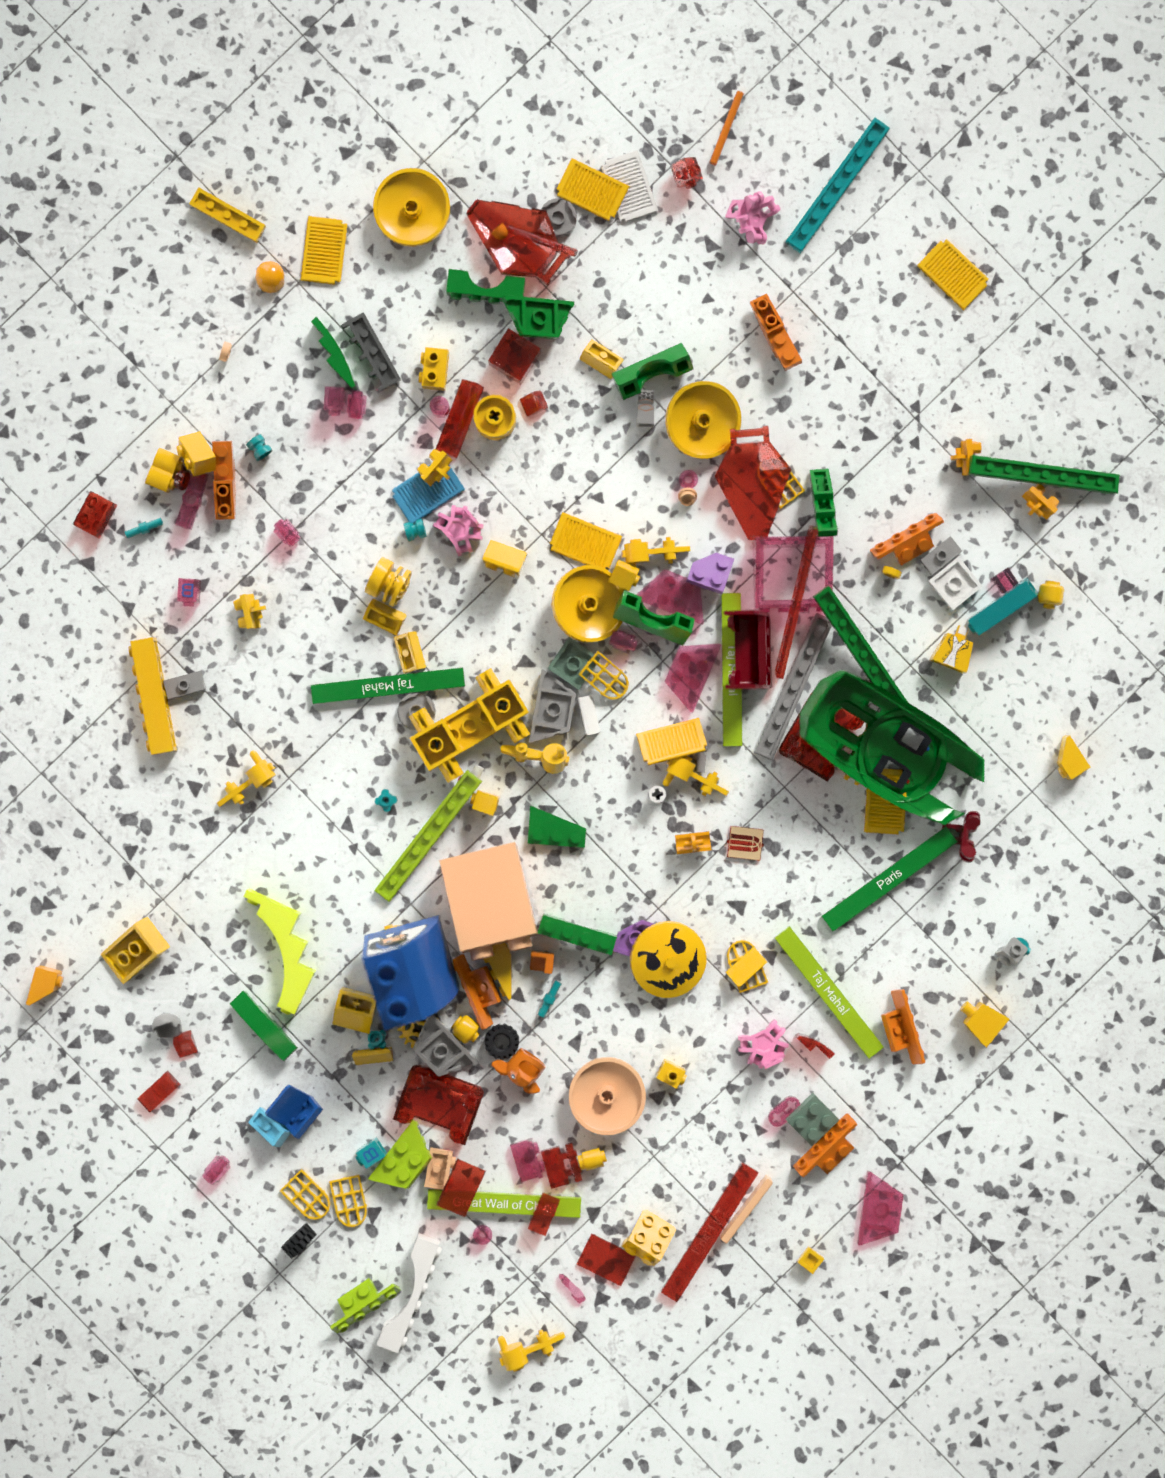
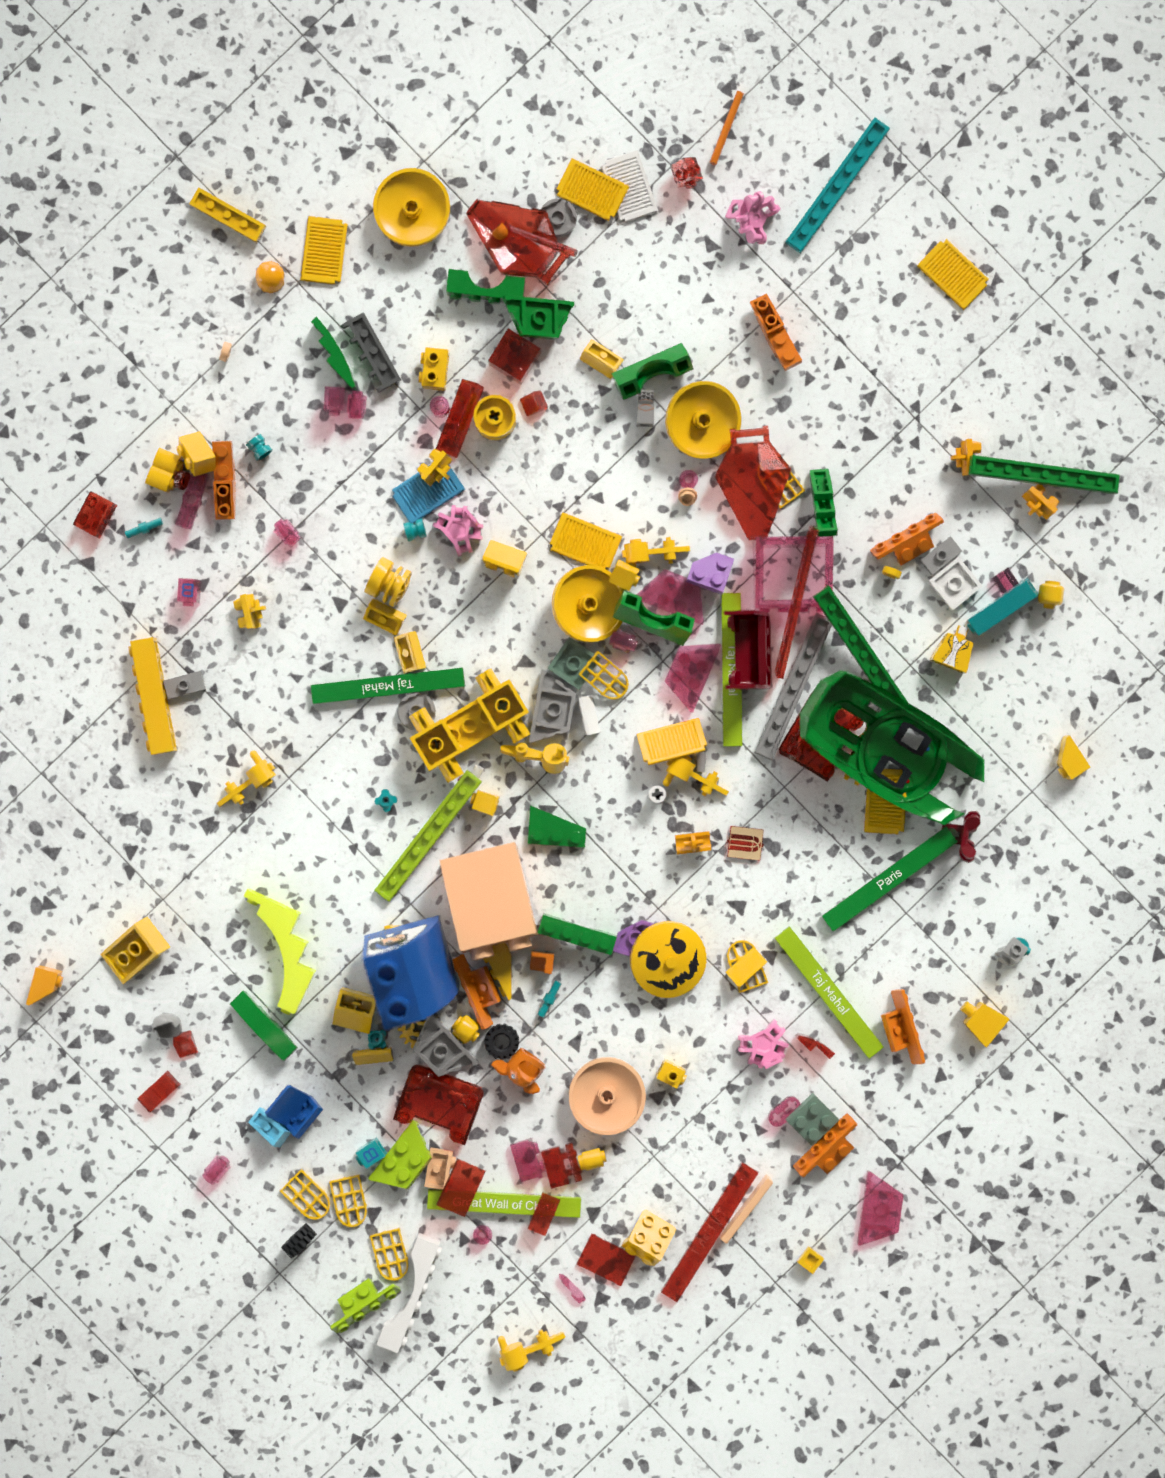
none -> yellow window [370,1227,409,1281]

